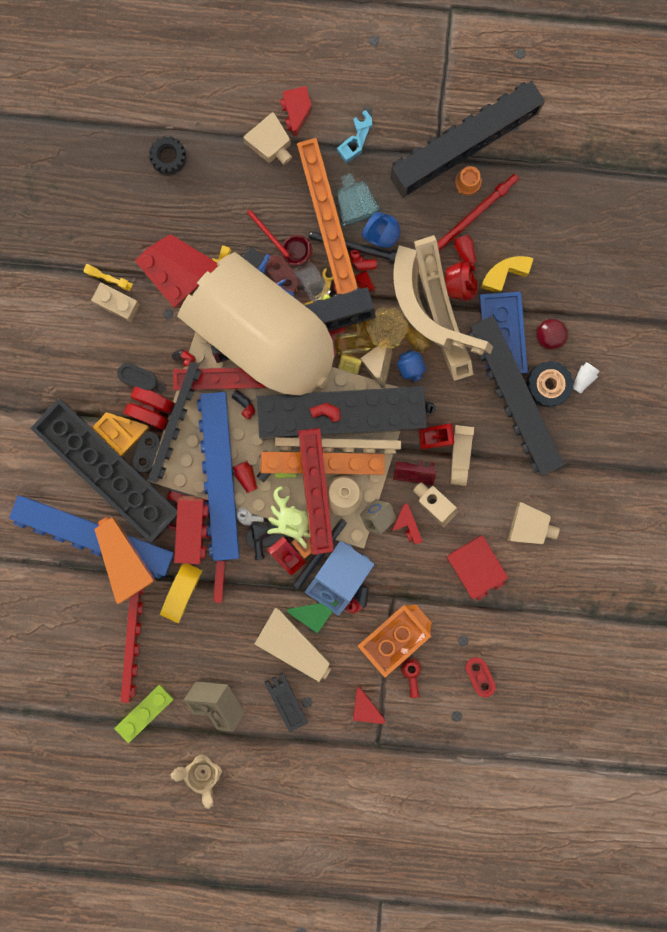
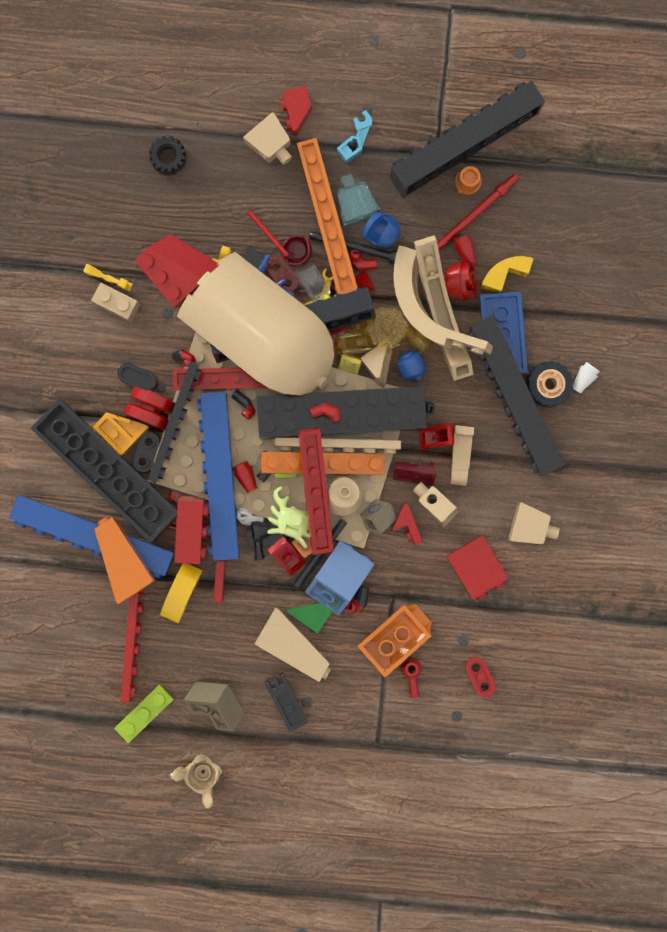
red slope [353,686,386,724] -> none
dark red hair [536,319,568,350] -> none

